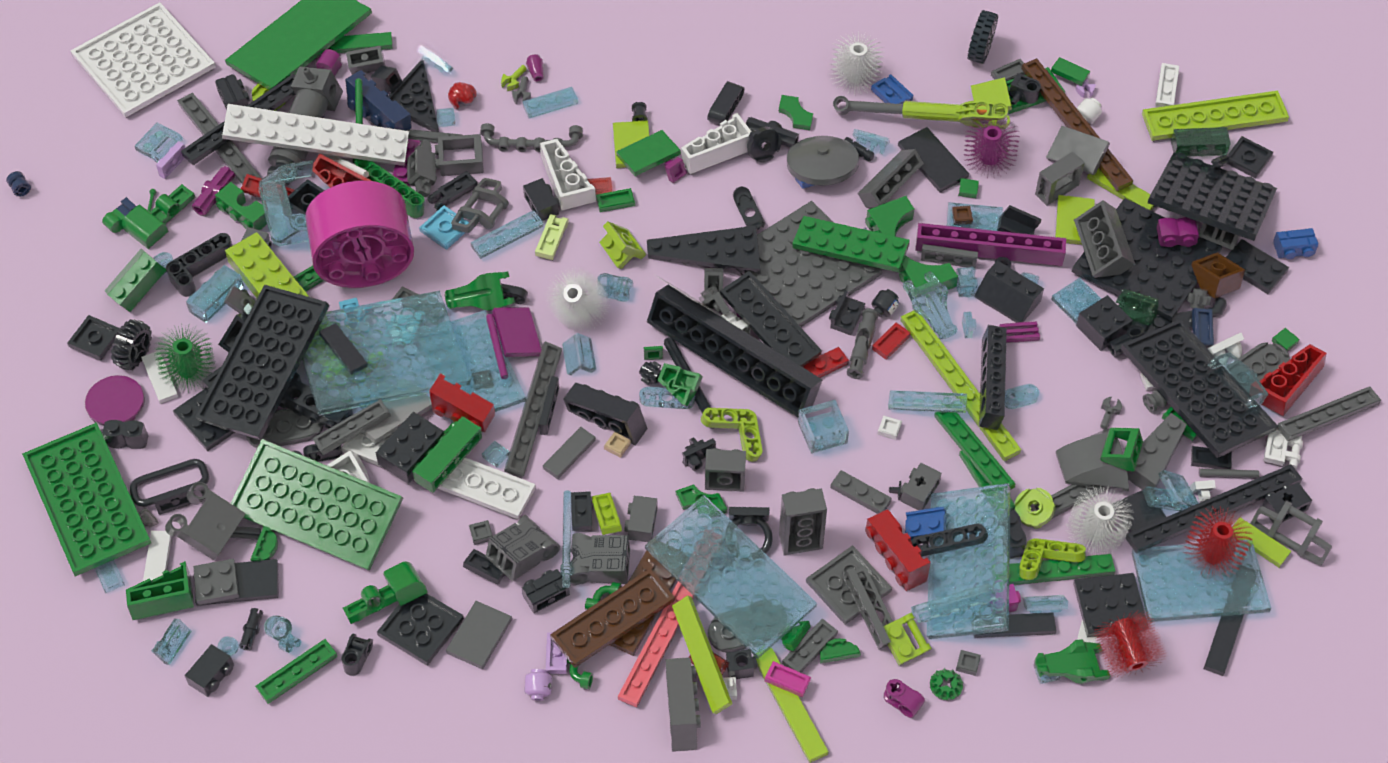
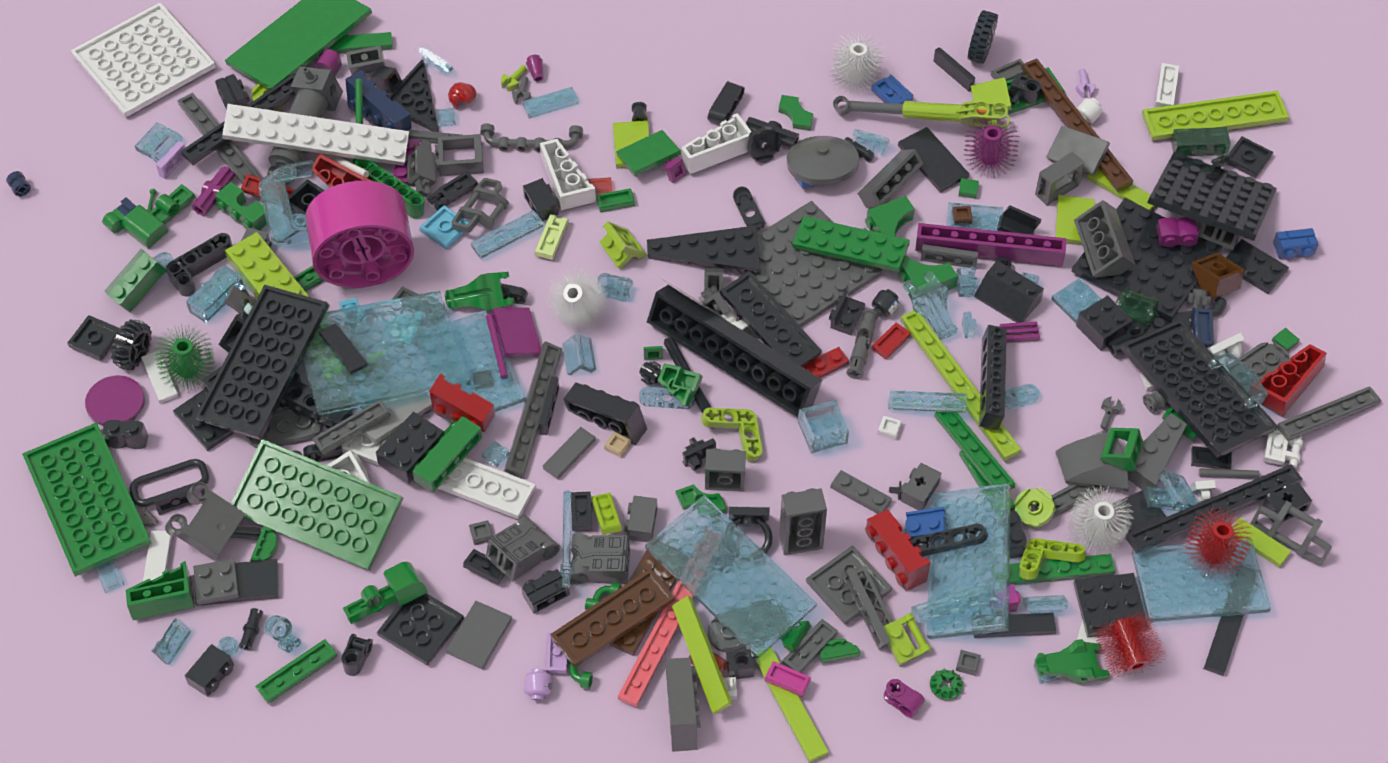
green tile [1051,57,1090,86] -> none
none -> black tile [933,47,975,92]

